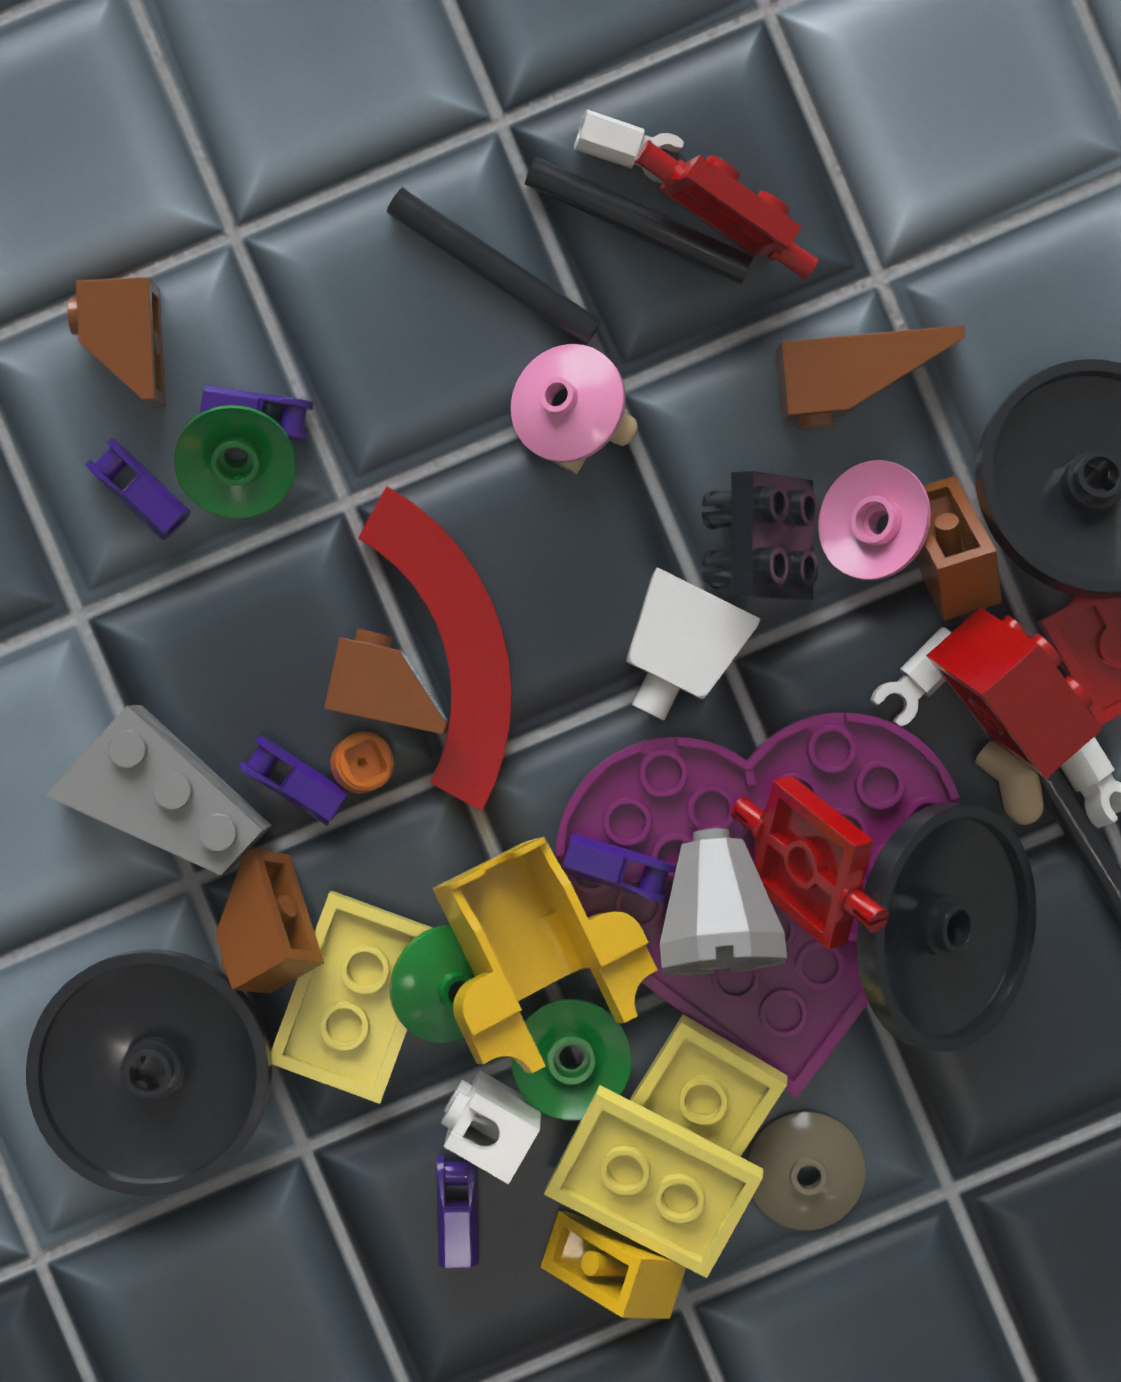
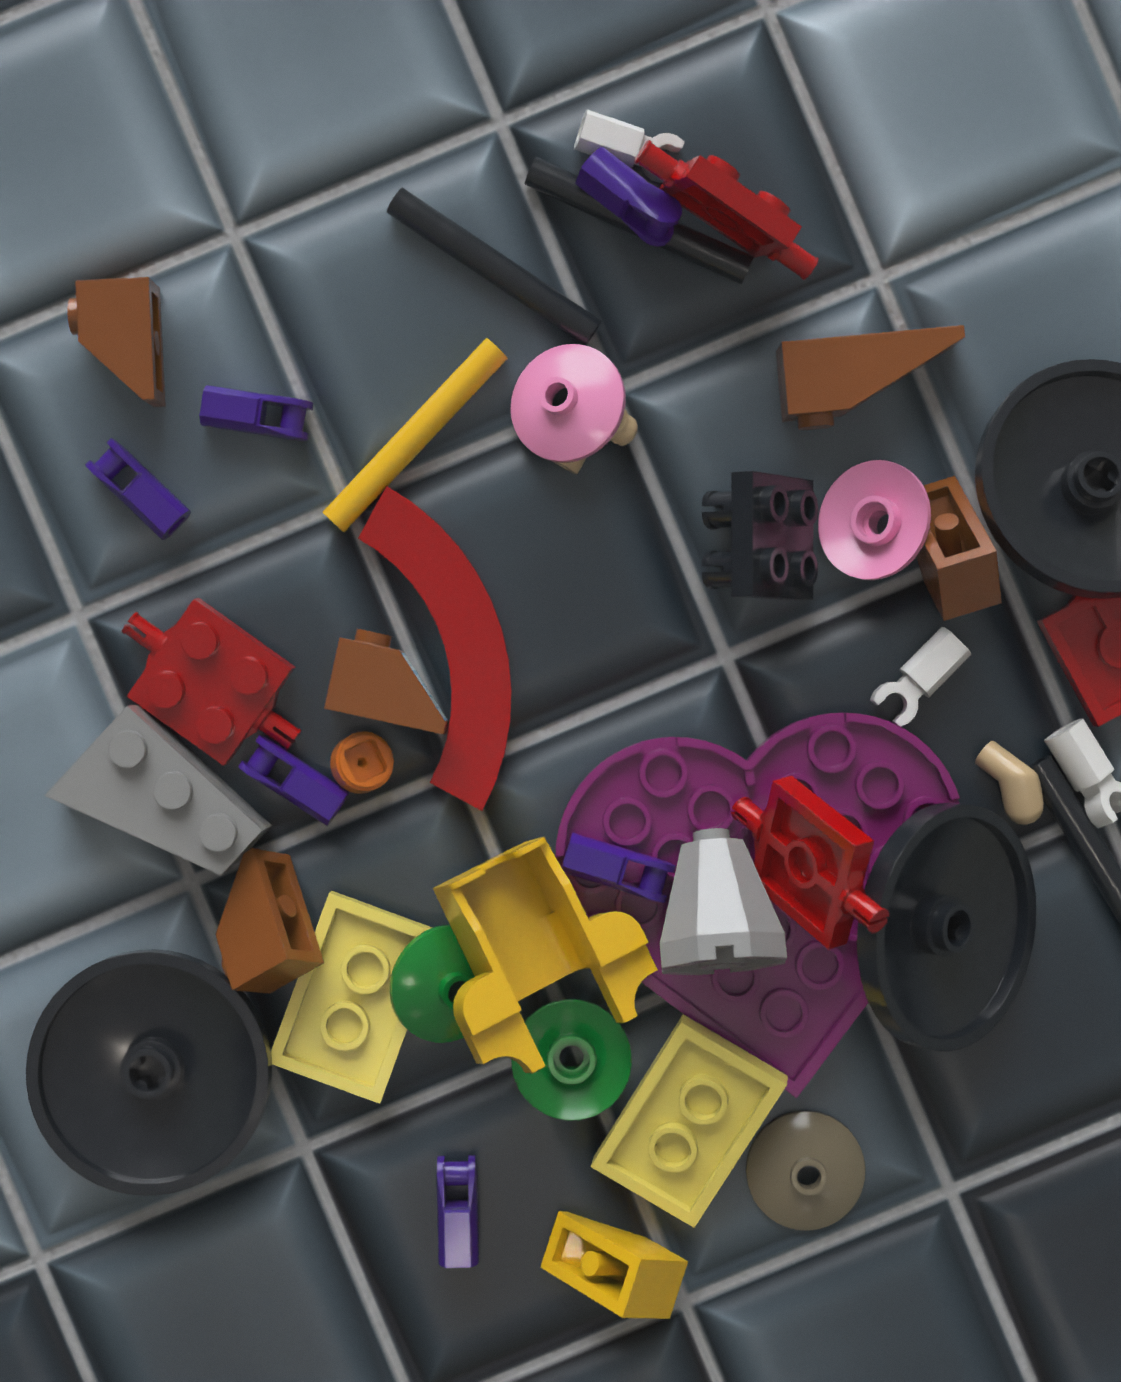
green dish [174,405,296,519] -> none
white brick [441,1070,541,1184] -> none
light yellow plate [544,1085,763,1278] -> none
white torso [626,567,761,720] -> none
red brick [926,607,1102,779] -> none
none -> red plate [122,598,302,766]
none -> yellow piece [322,338,508,532]
none -> dark purple bar [575,147,682,247]

